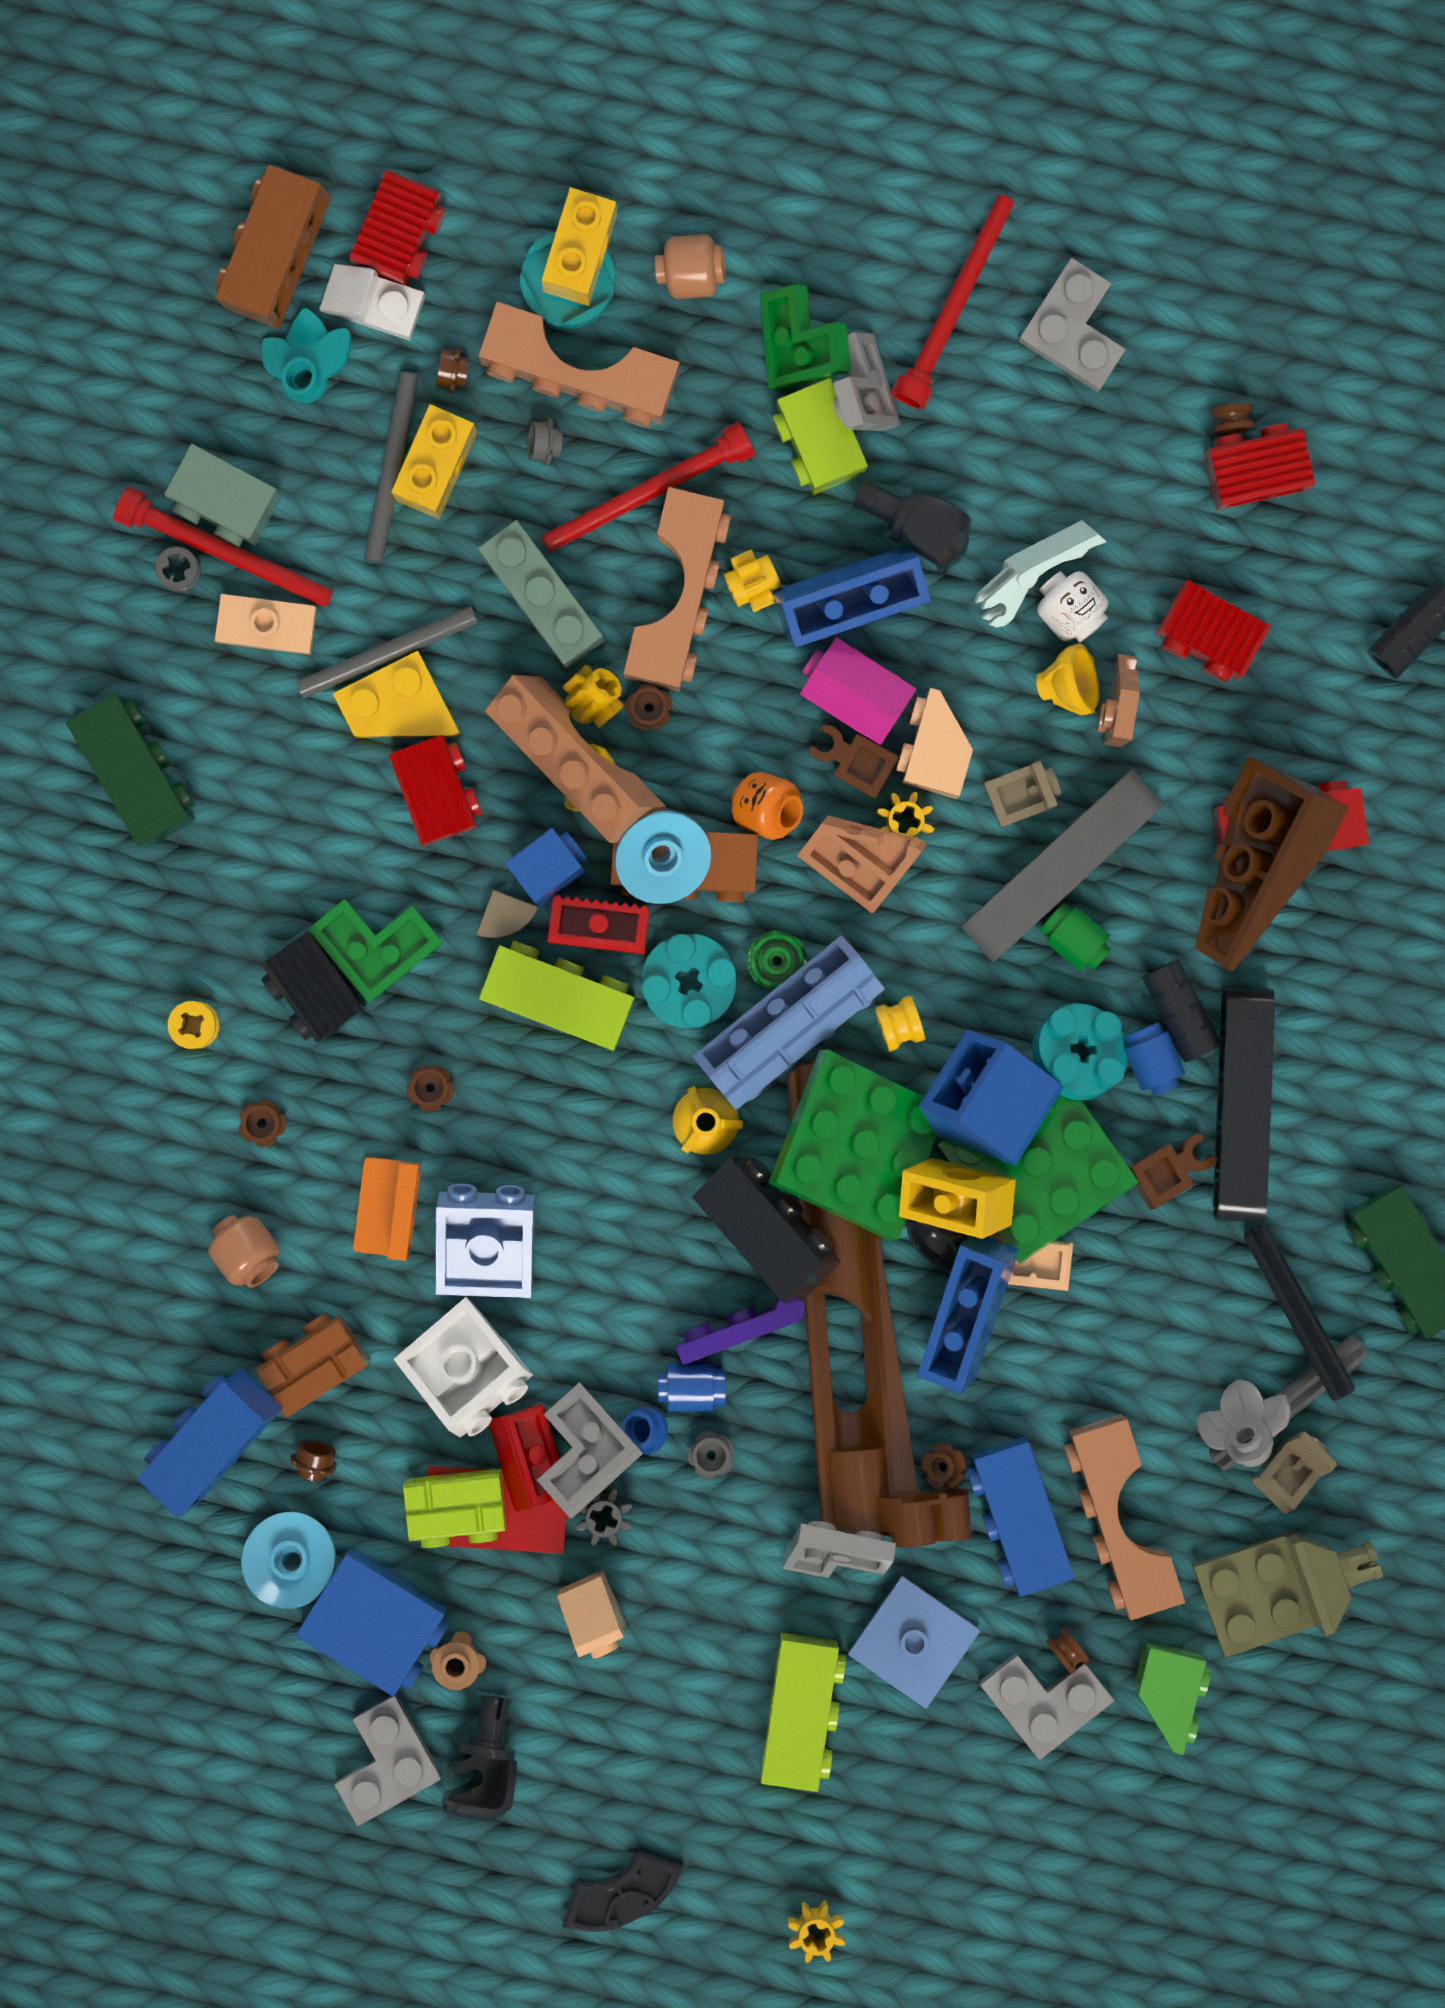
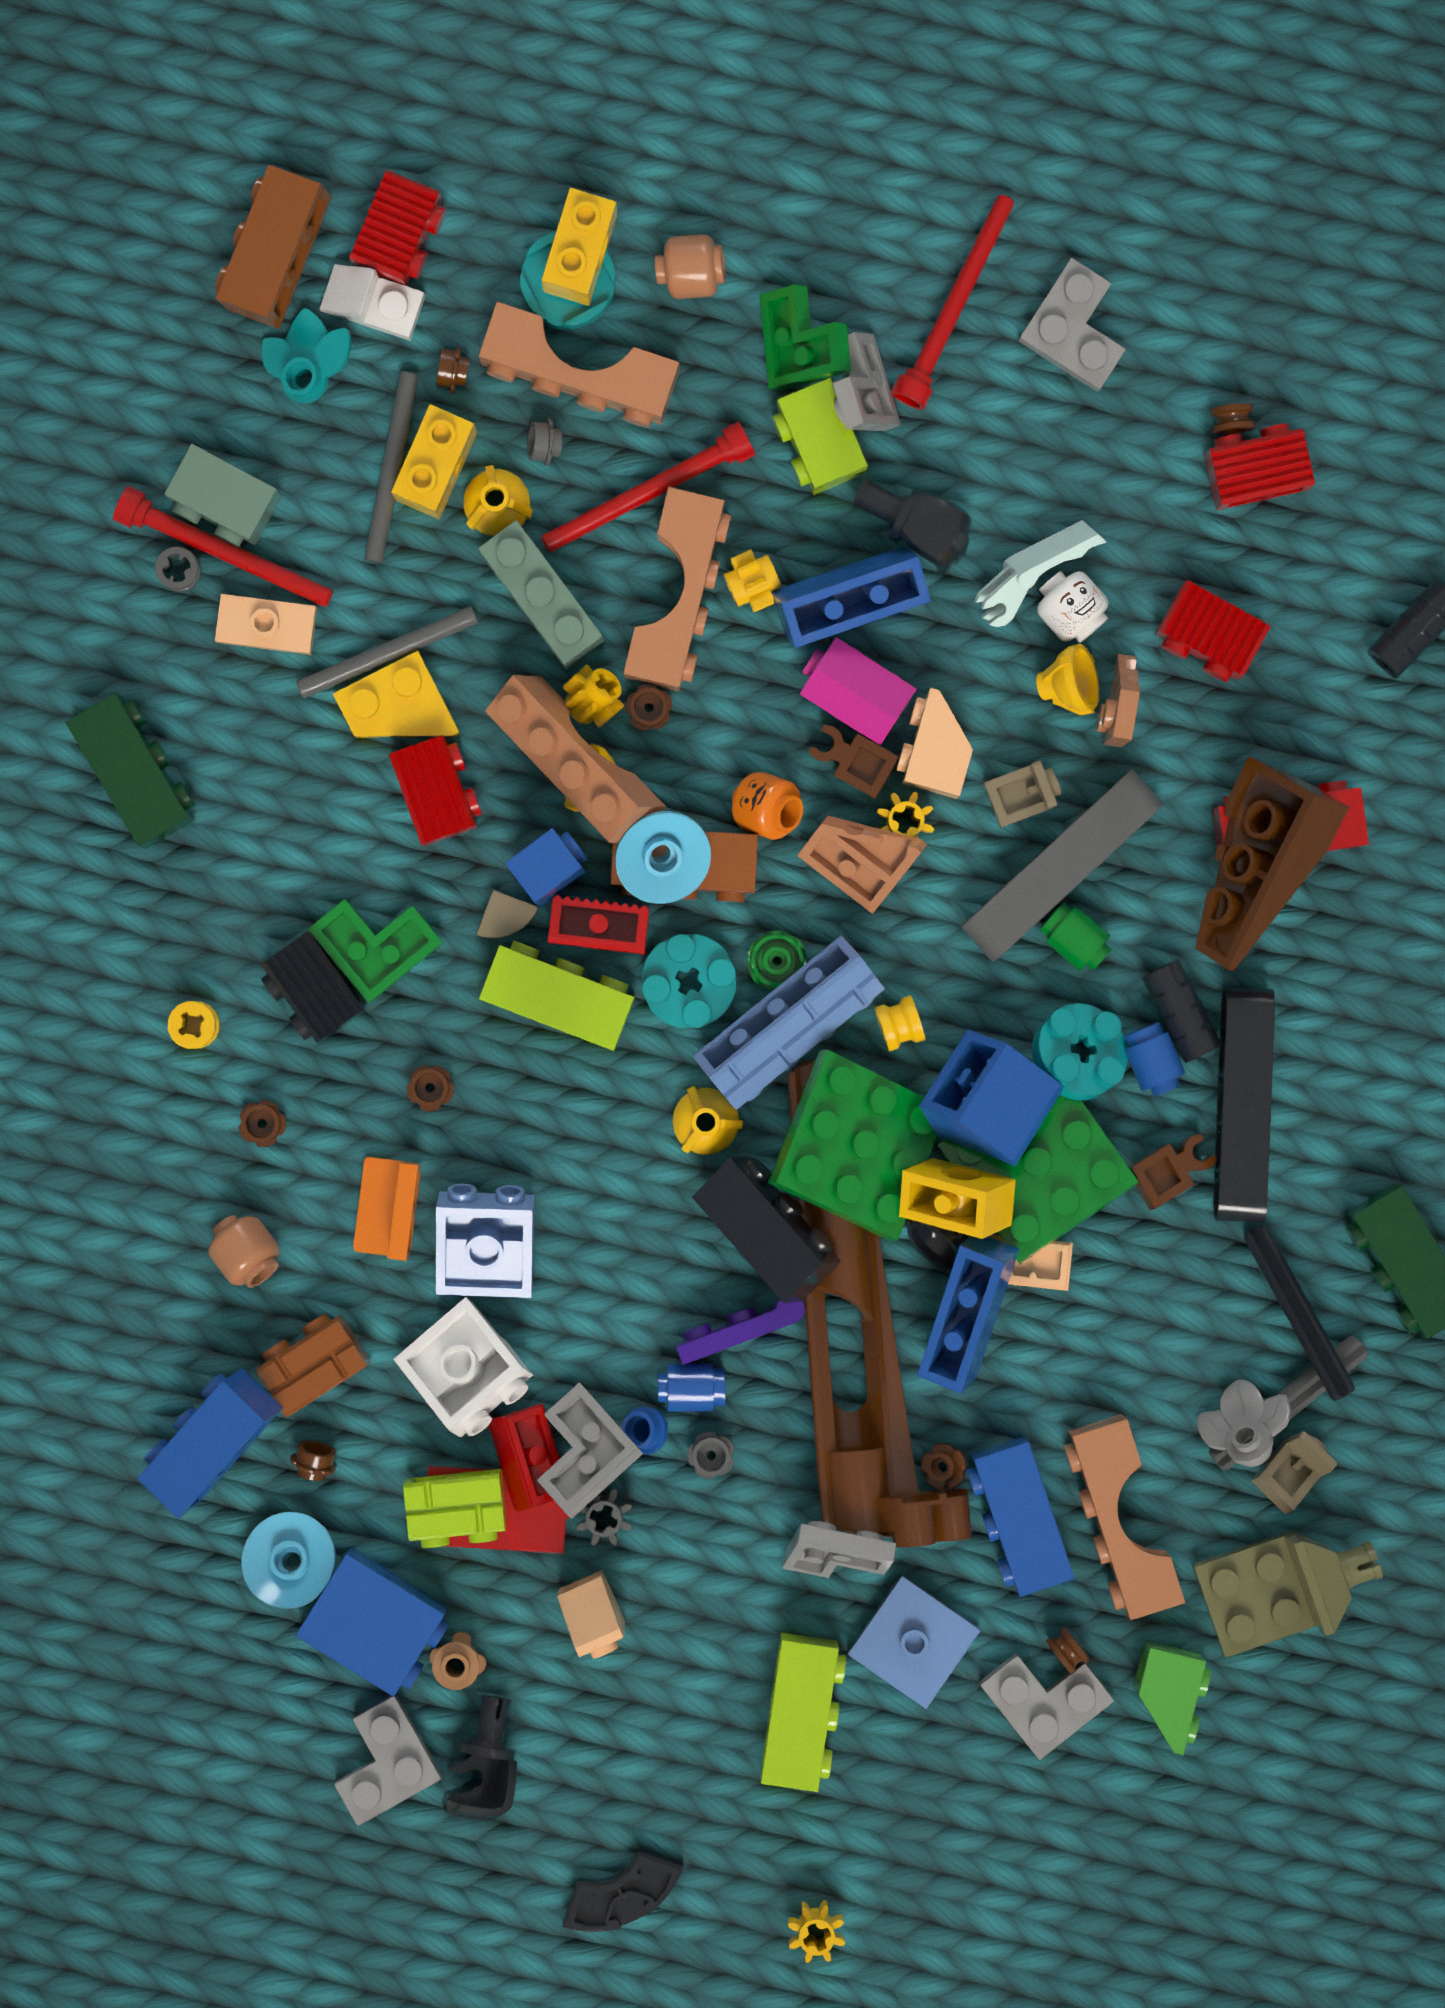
none -> yellow piece [463,465,533,537]

